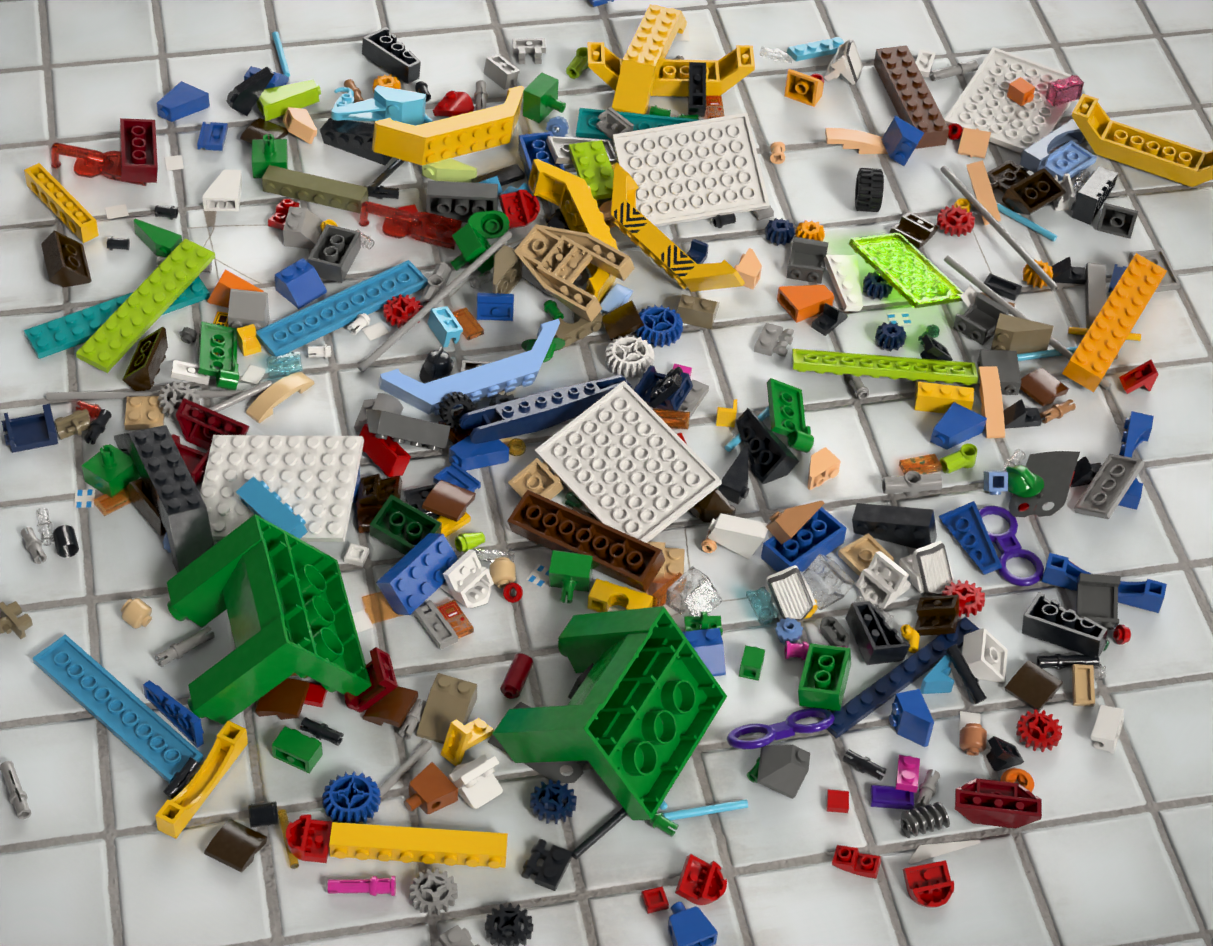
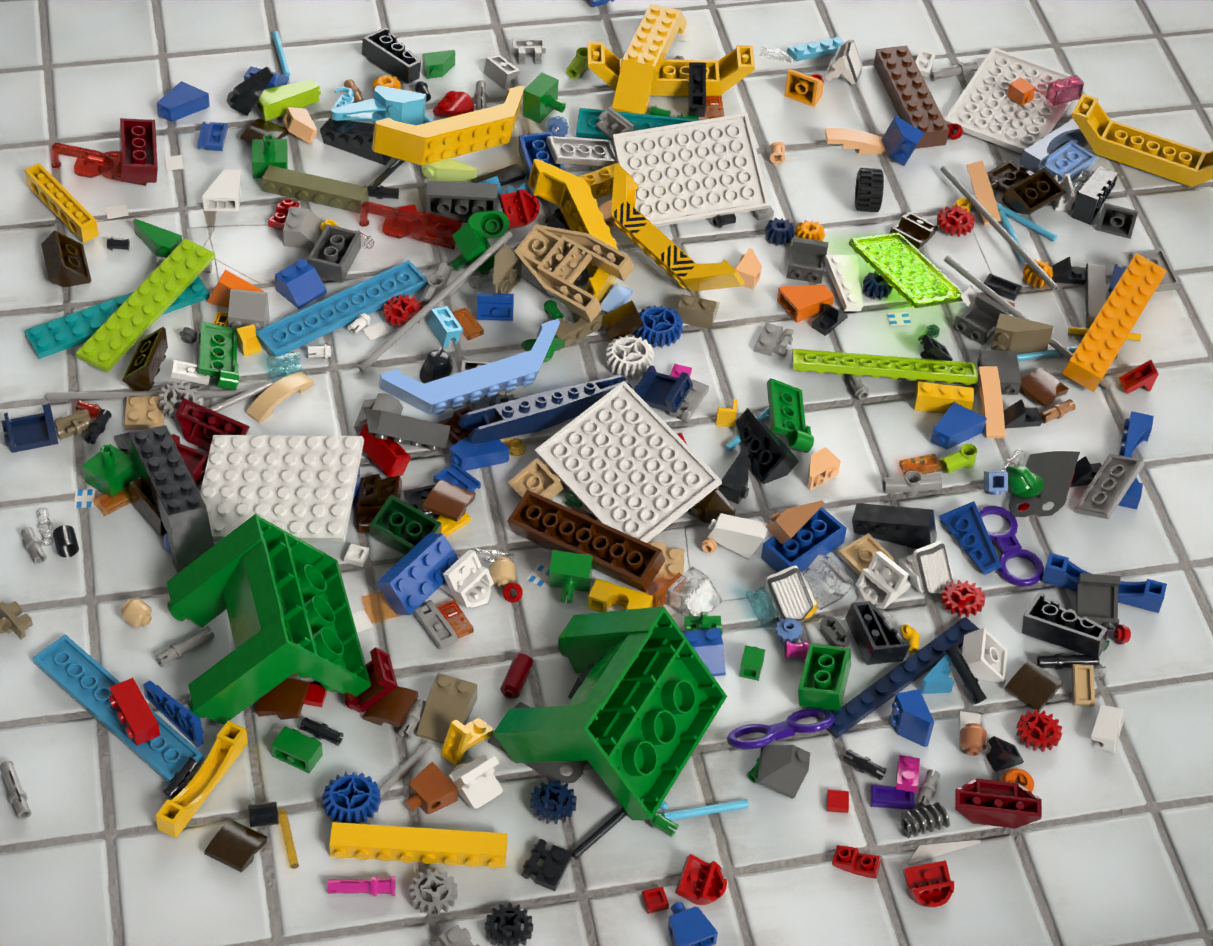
black pin [154,205,178,220] -> none
dark azure brick [236,476,308,539] -> none
white sticker [241,365,267,385] -> none
red slope [286,814,332,863] -> none
black tyre [438,392,476,429] -> none
lime cone [454,532,485,553] -> none
lime plate [568,140,614,200] -> none
black plate [649,367,683,409] -> none
clear orange tile [652,409,690,430] -> none
dark blue bracket [687,239,709,264] -> none
dark blue gear [875,321,906,352] -> none
dark brown slope [915,595,959,636] -> none
light nougat piece [958,128,991,158] -> none
none -> red brick [108,678,160,746]
none -> green slope [422,50,455,79]
none -> medium azure bar [999,210,1025,263]

